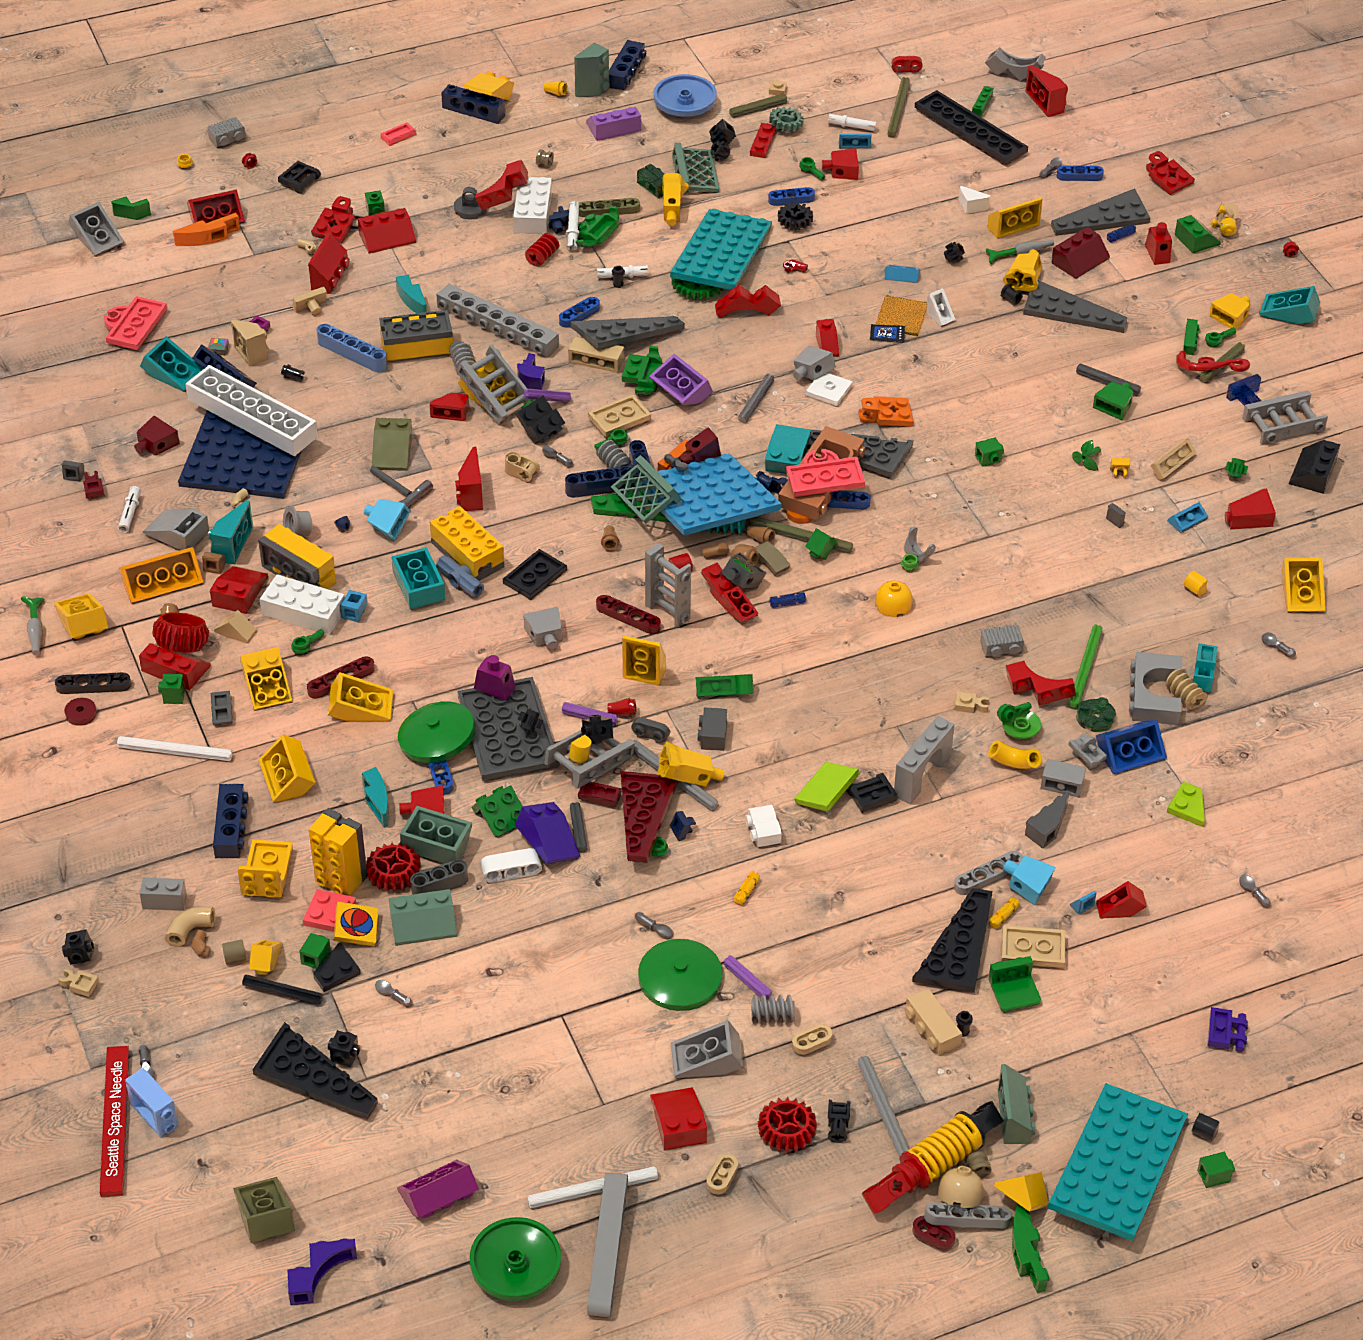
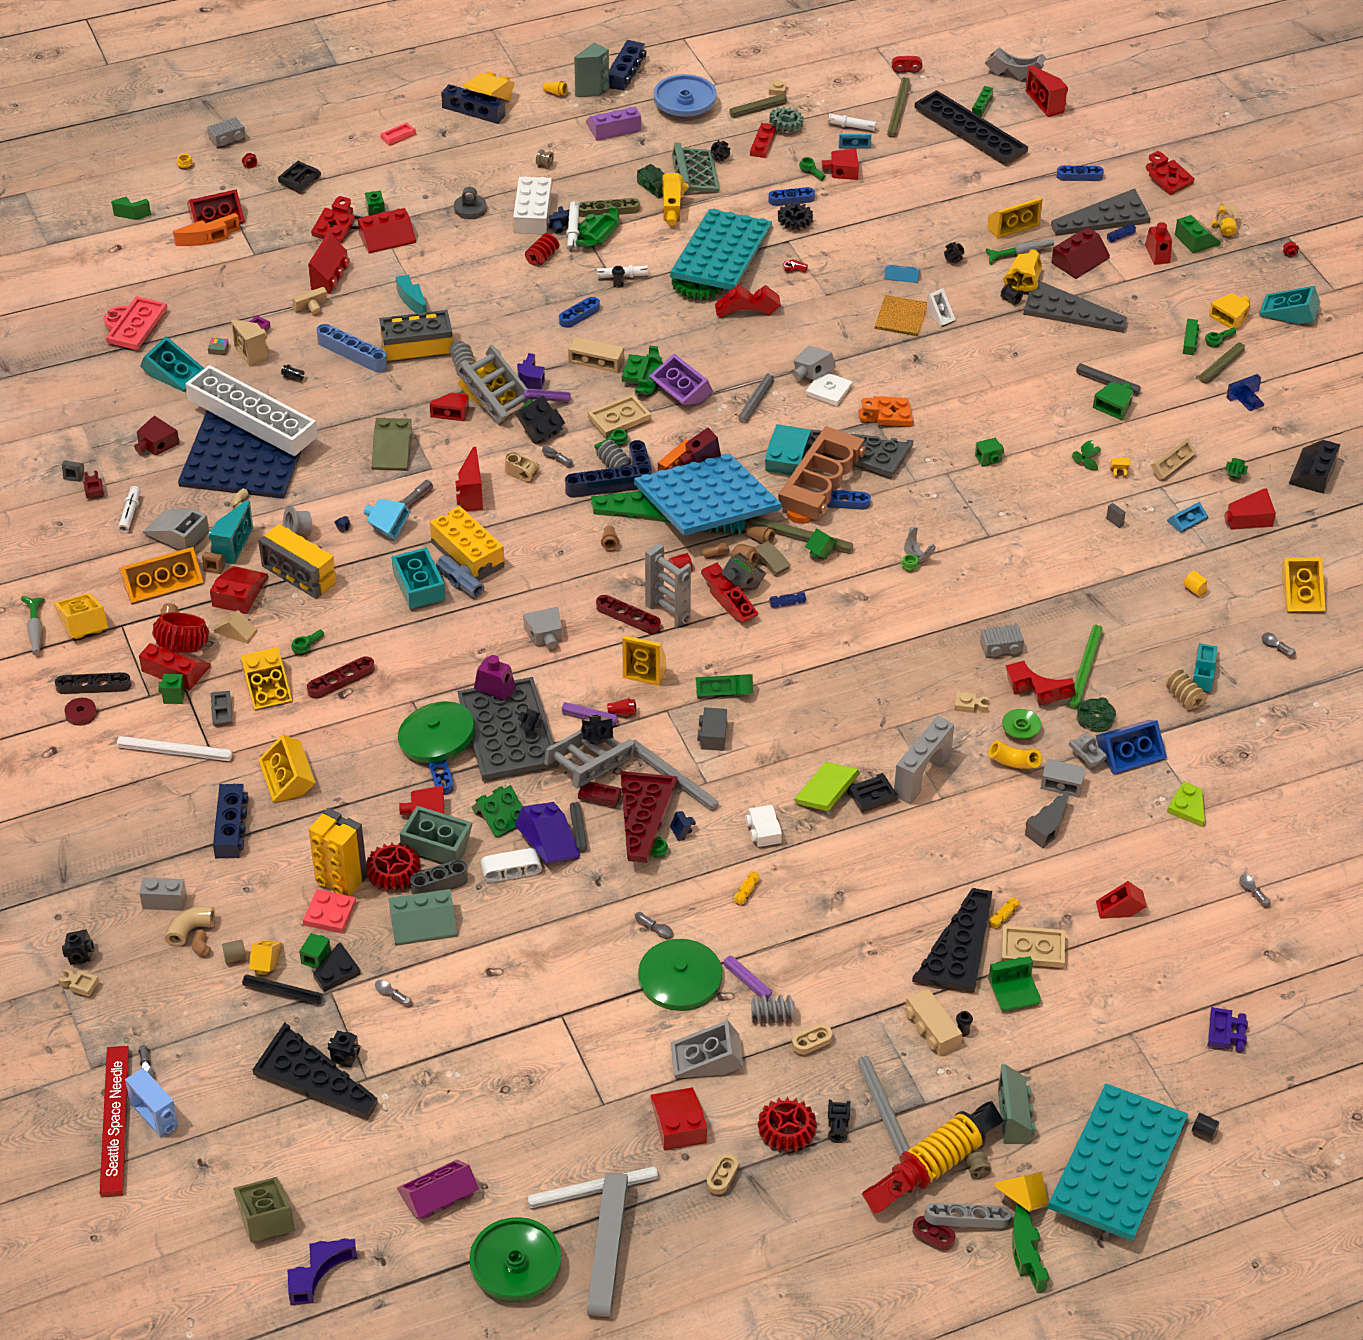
light grey slope [69,202,124,256] -> none
dark blue brick [192,344,257,388] -> none
yellow bracket [238,839,293,898] -> none
white brick [260,575,345,635] -> none
tan arm [297,238,317,255] -> none
yellow slope [328,672,393,722] -> none
tile [333,902,378,947] -> none
dark azure brick [340,590,368,622] -> none
teal slope [362,767,389,828] -> none
dark grey bar [370,466,412,497] -> none
light grey brick [436,284,559,357] -> none
red arch [475,159,528,210] -> none
black tile [503,549,567,600] -> none
yellow brick [569,735,591,763] -> none
dark grey wing [571,316,685,349] -> none
sand green fence [611,455,682,524] -> none
dark grey plate [631,717,670,742] -> none
yellow piece [657,741,724,787] -> none
flat silver piece [664,454,689,471] -> none
black brick [709,119,736,144] -> none
dark blue connector [755,471,788,494] -> none
coral plate [786,449,865,497] -> none
red slope [816,319,839,357] -> none
black sticker [870,324,905,342] -> none
yellow cylinder [875,580,913,617] -> none
tan cylinder [938,1166,983,1208] -> none
light grey beam [954,851,1023,895] -> none
white slope [959,186,990,214] -> none
green plate [997,702,1032,723] -> none
medium azure torso [1003,856,1056,905] -> none
flat silver piece [1039,157,1062,178] -> none
dark azure slope [1070,891,1096,914] -> none
light grey arch [1129,652,1182,725] -> none
red plant [1176,351,1250,372] -> none
green brick [1197,1151,1235,1188] -> none
light grey fence [1243,390,1328,445] -> none

